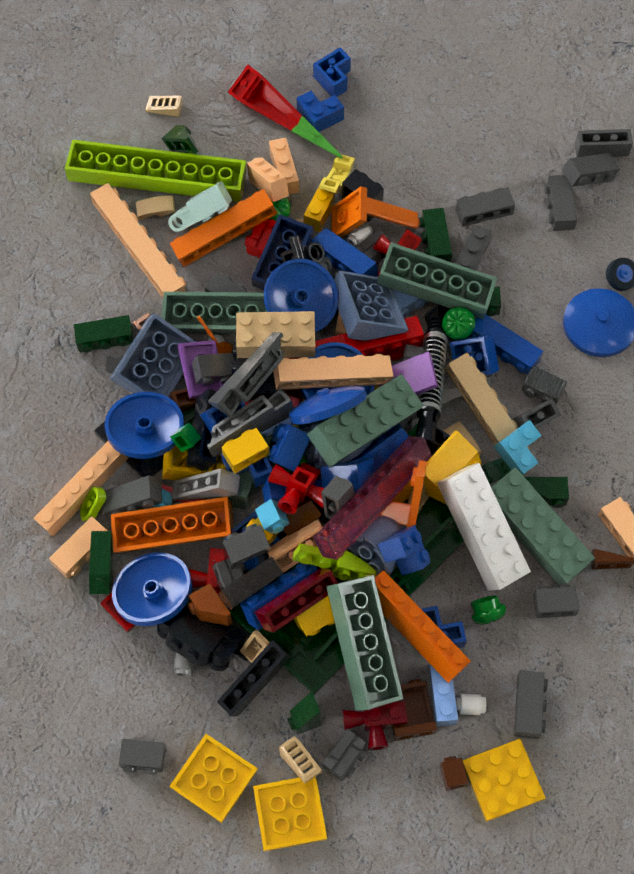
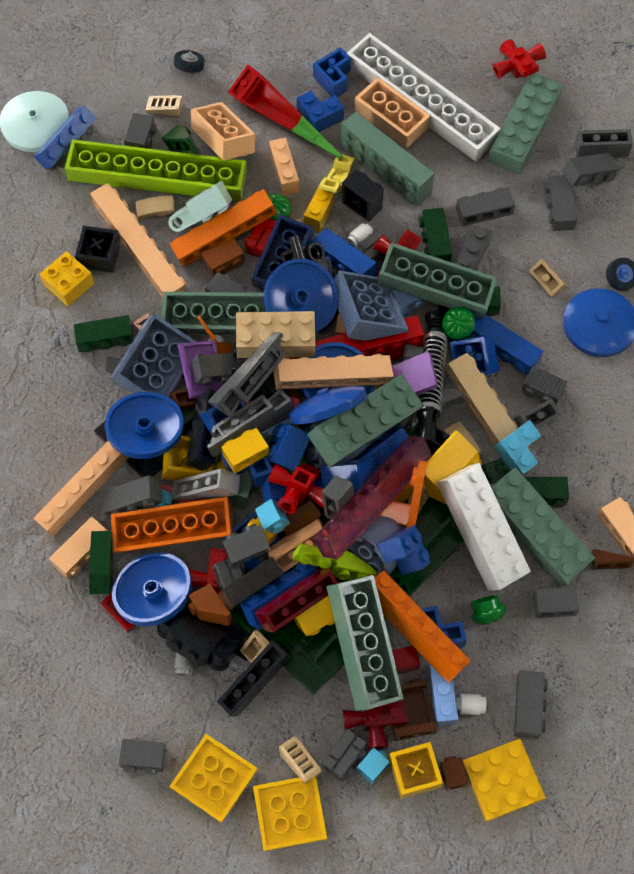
lime plate [80,487,106,521] -> none
green plate [170,422,201,452] -> none
light nougat brick [246,158,289,202] -> none
dark green slope [287,692,321,735] -> none
orange piece [331,186,420,238] -> none
none -> light aqua dish [0,91,69,152]
none -> blue brick [33,105,97,169]
none -> yellow brick [40,251,95,307]
none -> black brick [75,225,121,273]
none -> dark grey brick [124,113,157,149]
none -> black wheel [174,50,205,73]
none -> light nougat brick [191,102,255,160]
none -> dark orange brick [202,237,245,277]
none -> sand green brick [341,112,434,206]
none -> white brick [347,33,501,162]
none -> light nougat brick [354,77,430,149]
none -> medium azure brick [357,748,390,785]
none -> yellow brick [389,742,443,799]
none -> red brick [392,645,420,675]
none -> sand green brick [488,73,564,175]
none -> red brick [492,39,546,79]
none -> tan slope [529,259,568,297]

